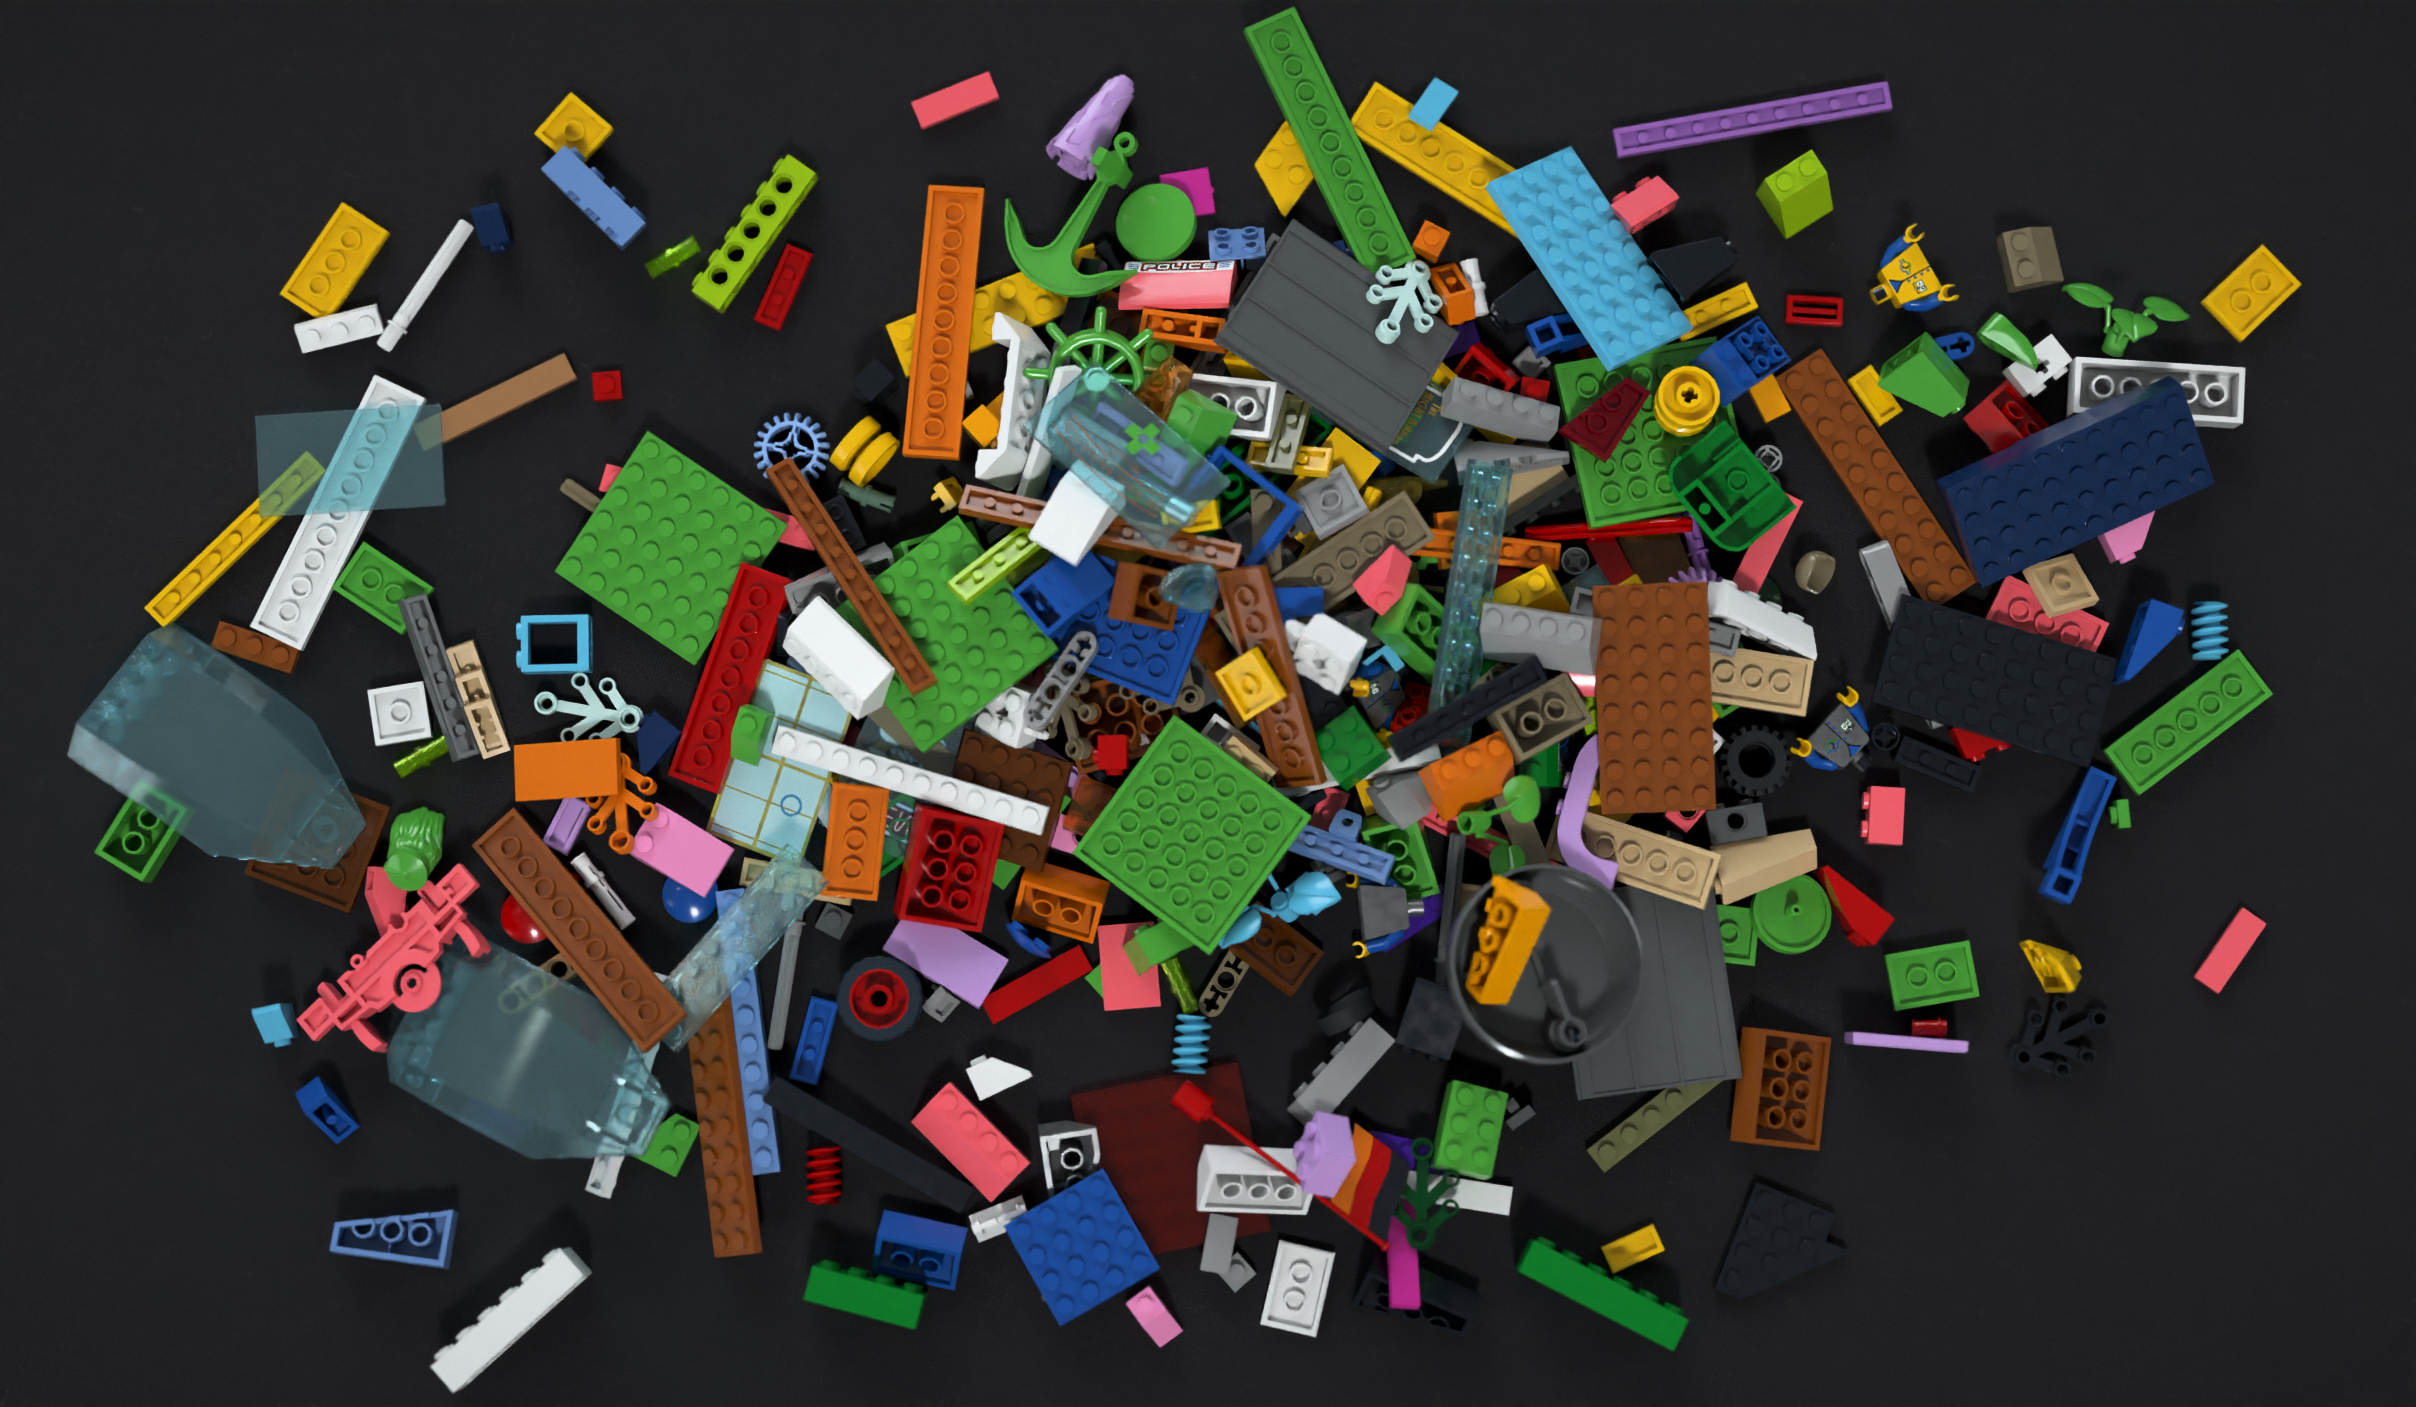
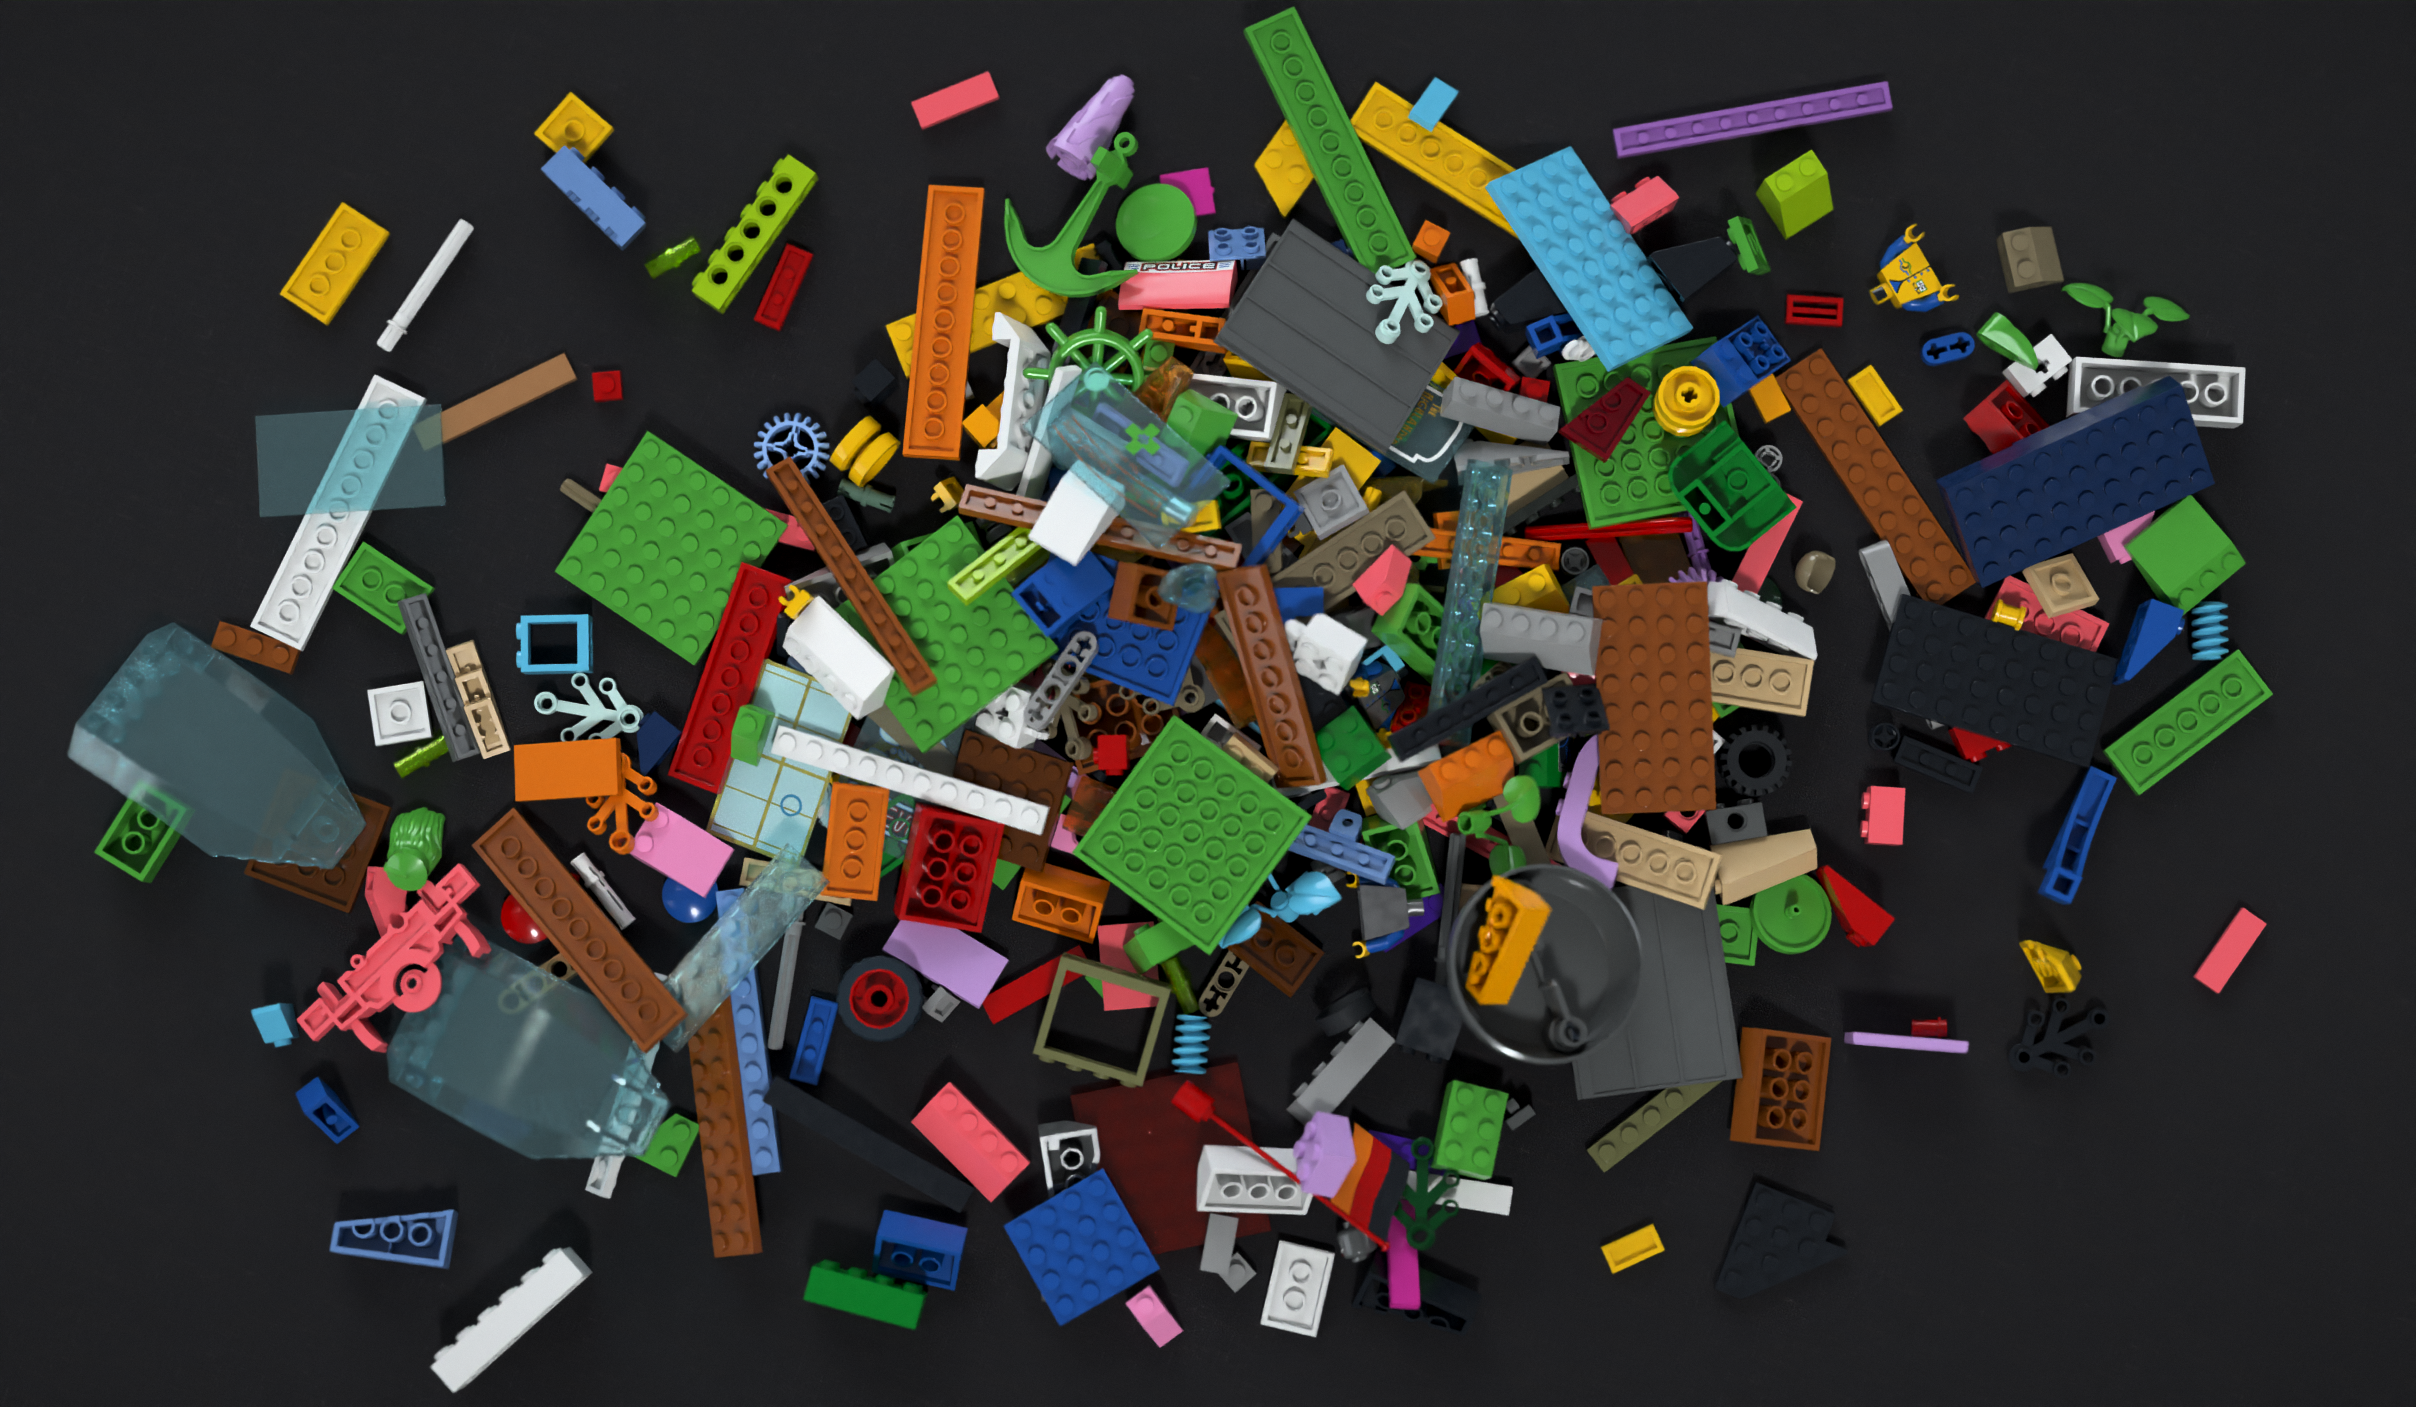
yellow plate [144,451,327,629] -> none
white plate [294,304,385,353] -> none
dark blue slope [470,203,514,254] -> none
lavender tile [543,798,592,856] -> none
red piece [806,1146,842,1204] -> none
white slope [966,1055,1033,1101] -> none
white hinge [969,1195,1028,1242] -> none
blue dish [1005,920,1052,959] -> none
yellow plate [1215,646,1287,722] -> none
green brick [1515,1236,1689,1351] -> none
yellow plate [1679,282,1758,342] -> none
torso [1790,686,1873,772] -> none
bright green slope [1877,332,1970,417] -> none
bright green plate [1884,940,1980,1011] -> none
bright green plate [2107,799,2131,830] -> none
yellow tile [2200,244,2302,343] -> none
none -> yellow tile [779,585,814,620]
none -> olive window [1033,952,1173,1088]
none -> dark grey head [1336,1221,1378,1263]
none -> black hinge [1542,683,1610,739]
none -> white piece [1561,336,1597,362]
none -> bright green plate [1727,216,1771,275]
none -> yellow bush [1991,599,2026,631]
none -> bright green slope [2123,495,2246,616]

